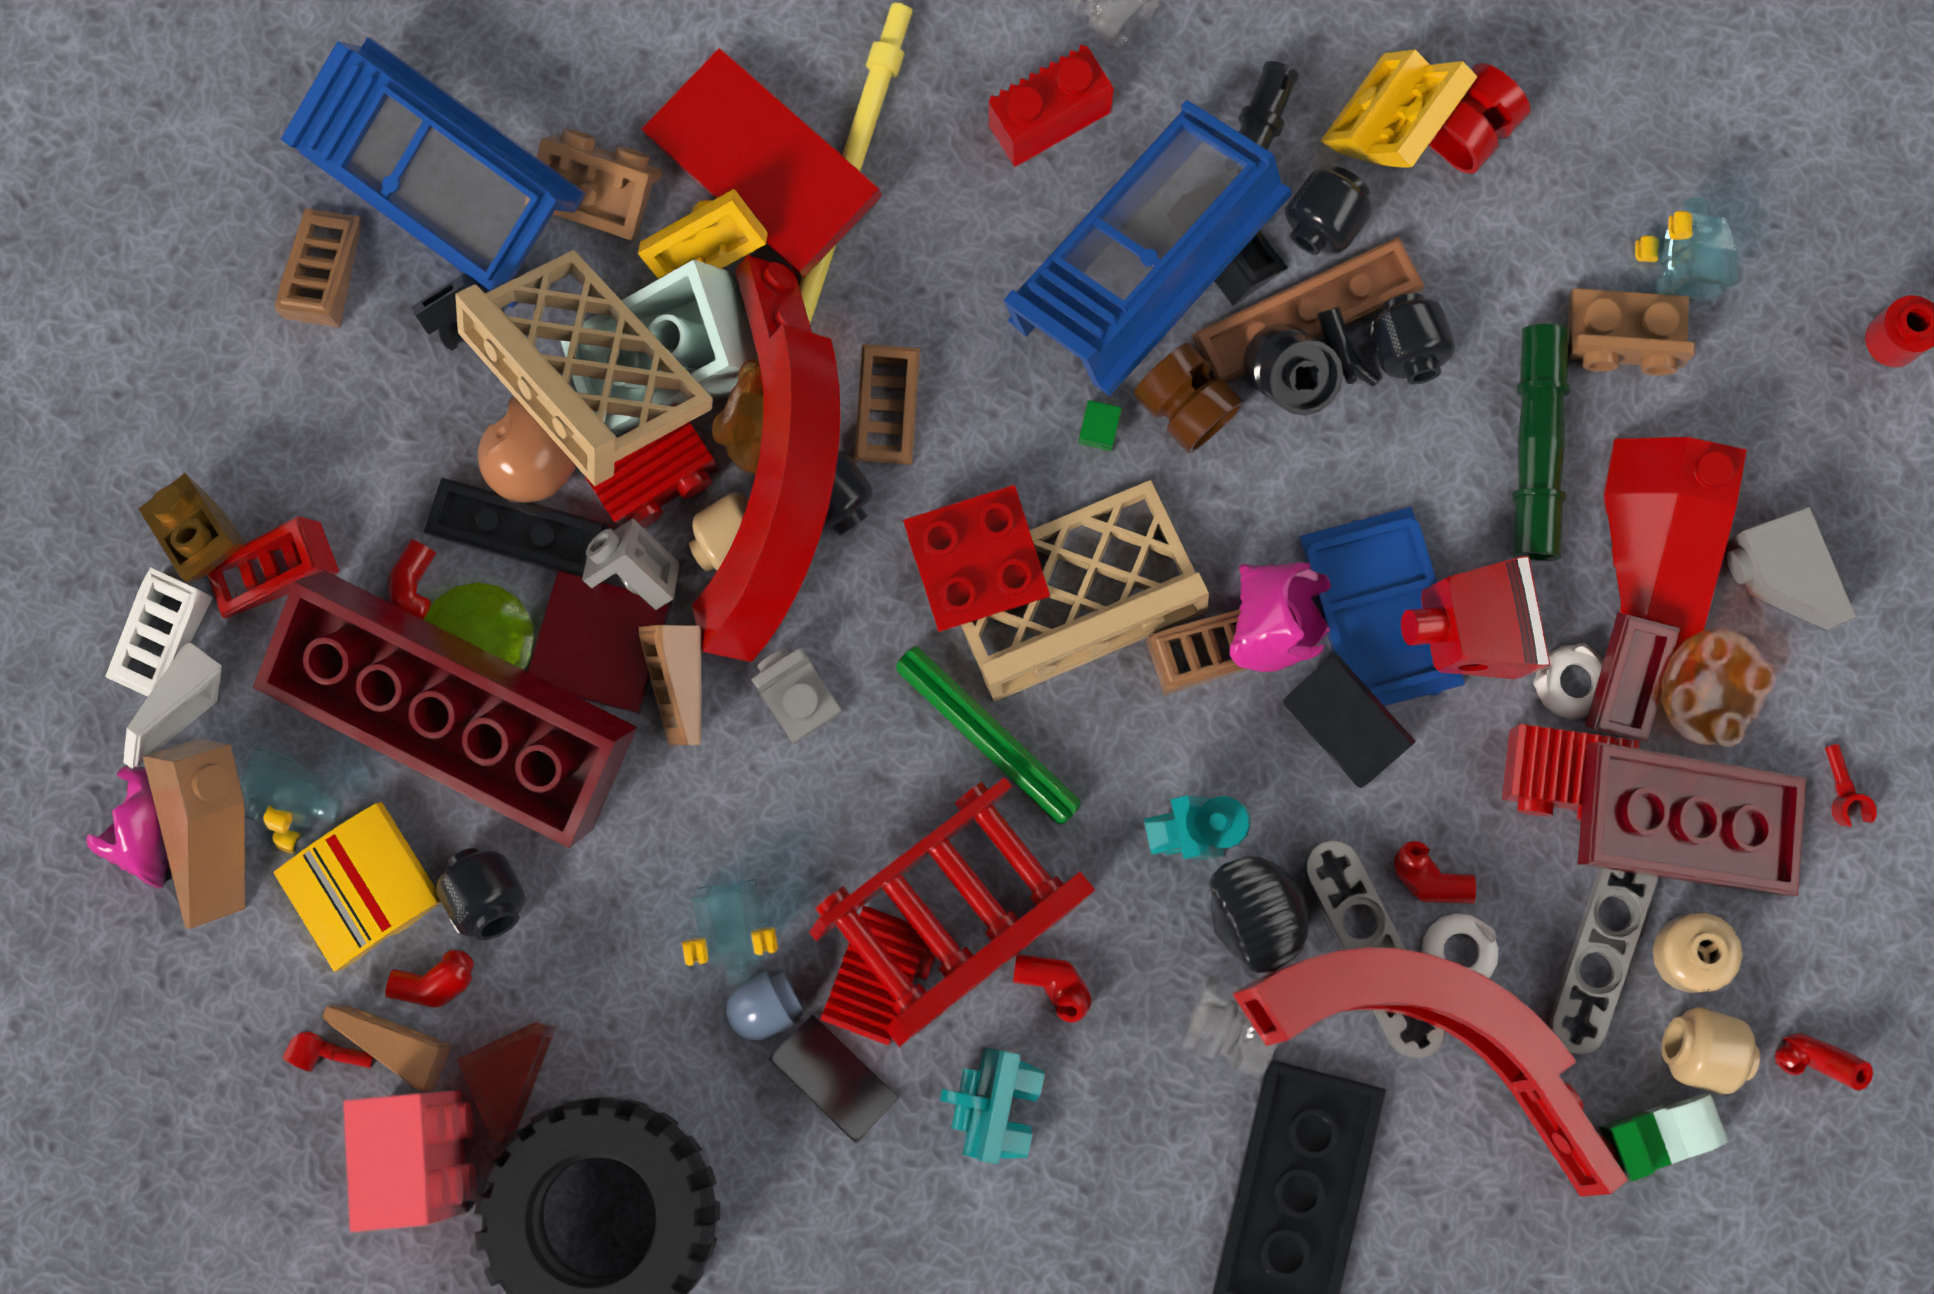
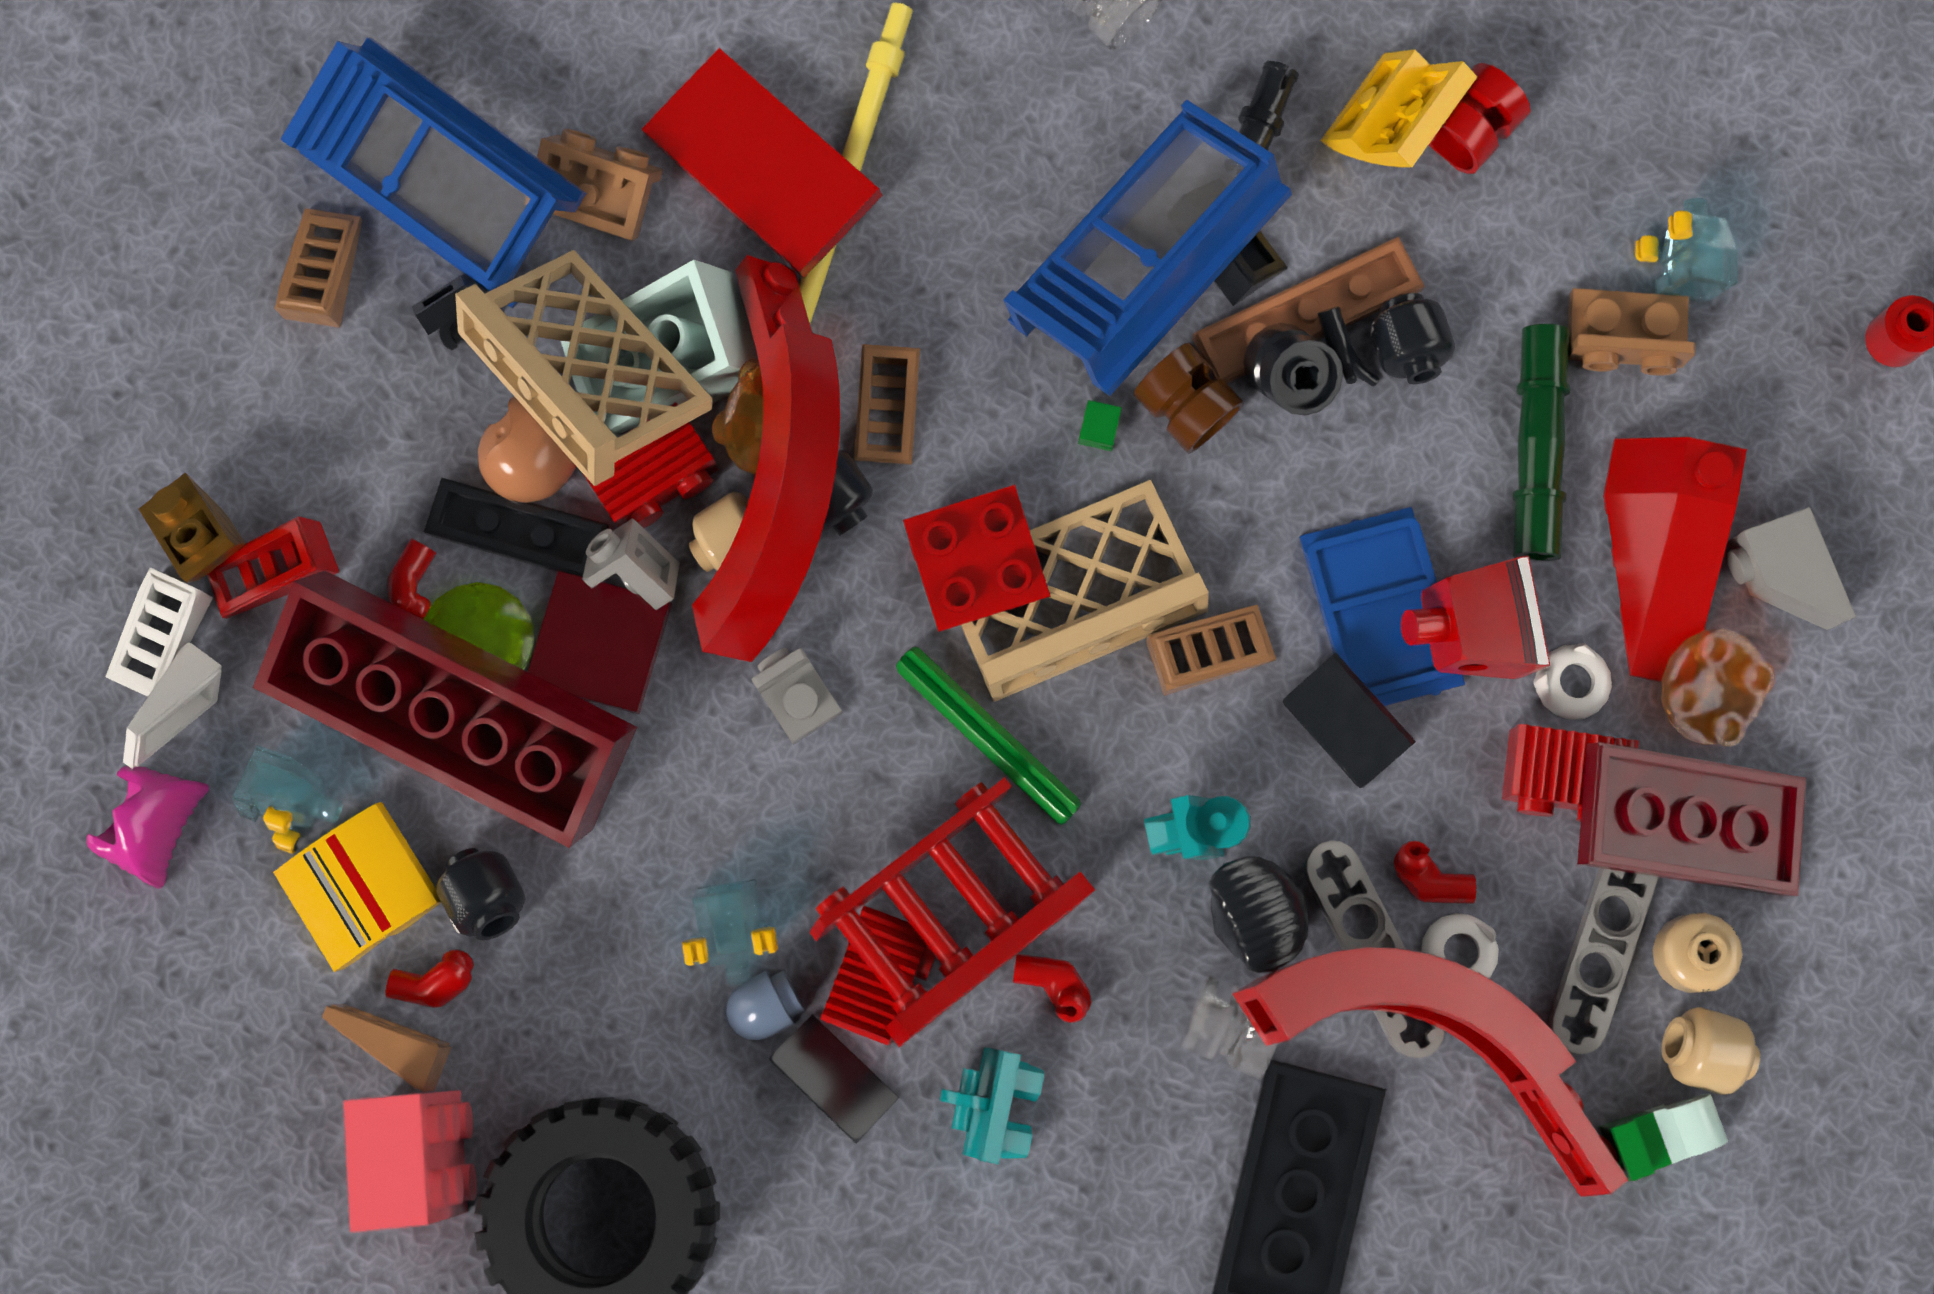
medium nougat slope [143,739,245,929] -> none
red hand [283,1032,373,1072] -> none
clear red slope [457,1022,557,1143] -> none
yellow tile [638,189,768,279] -> none
medium nougat slope [639,625,701,745] -> none
red brick [989,45,1114,167] -> none
dark pink hair [1230,562,1331,672] -> none
black head [1285,166,1371,255] -> none
tile [1585,612,1680,743] -> none
red arm [1774,1032,1873,1091] -> none
red hand [1825,744,1877,828] -> none

